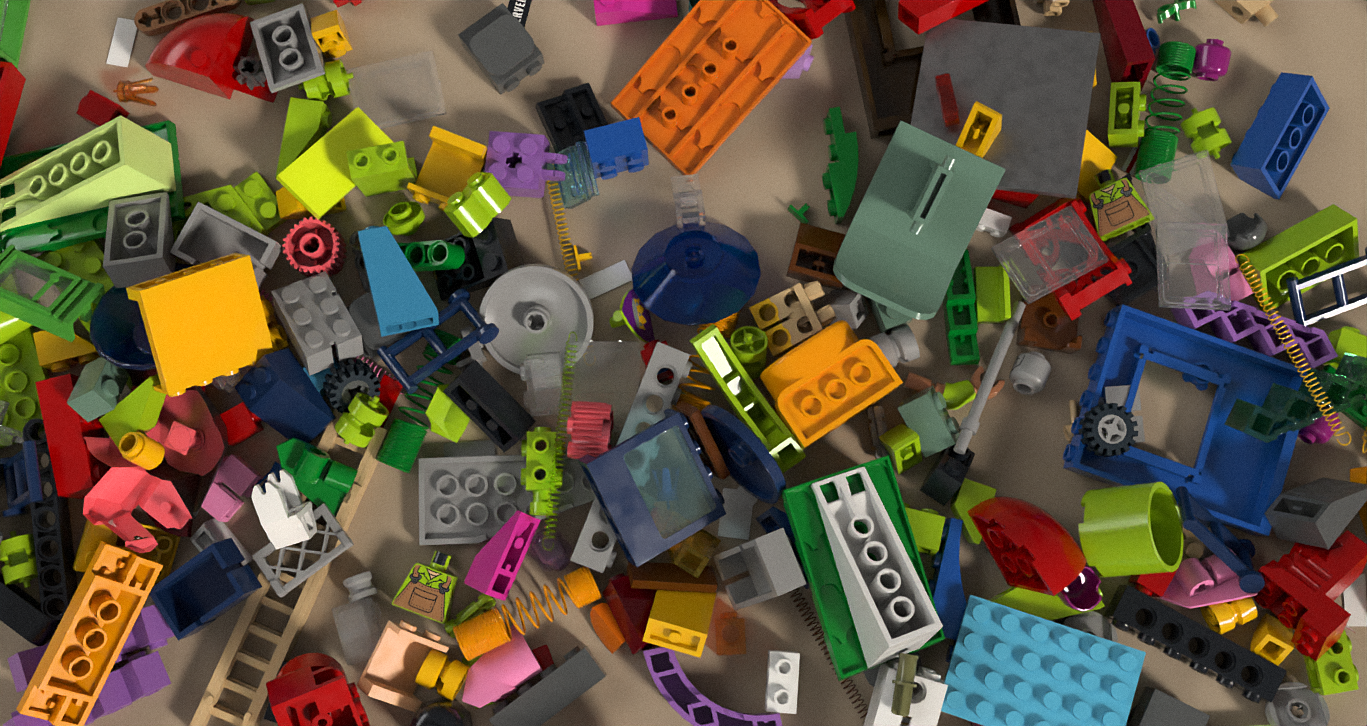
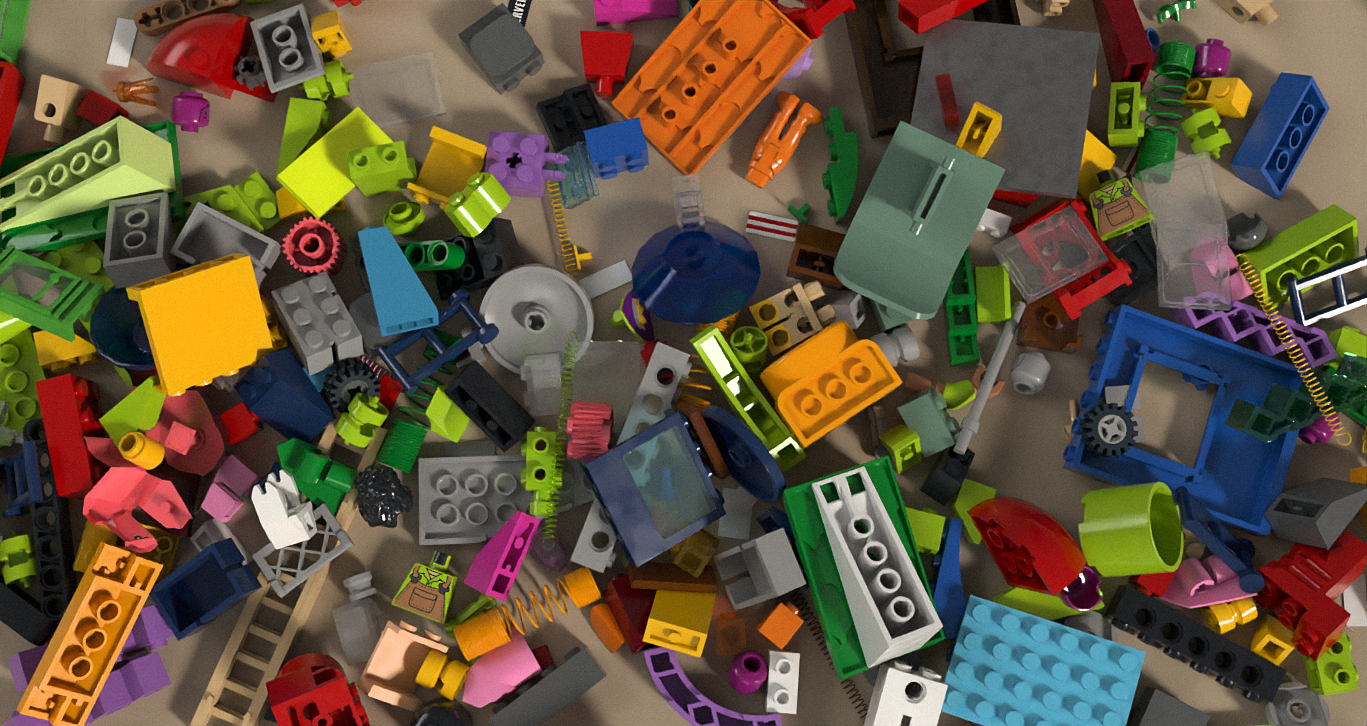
sand green brick [67,352,129,422] -> none
olive axle [891,653,919,716] -> none
none -> tan torso [34,74,93,144]
none -> magenta head [171,91,210,132]
none -> black hair [355,464,414,528]
none -> red torso [580,30,634,98]
none -> magenta head [727,650,768,694]
none -> orange piece [744,91,824,189]
none -> sticker [746,211,798,242]
none -> orange brick [755,601,804,650]
none -> yellow slope [1179,78,1253,118]

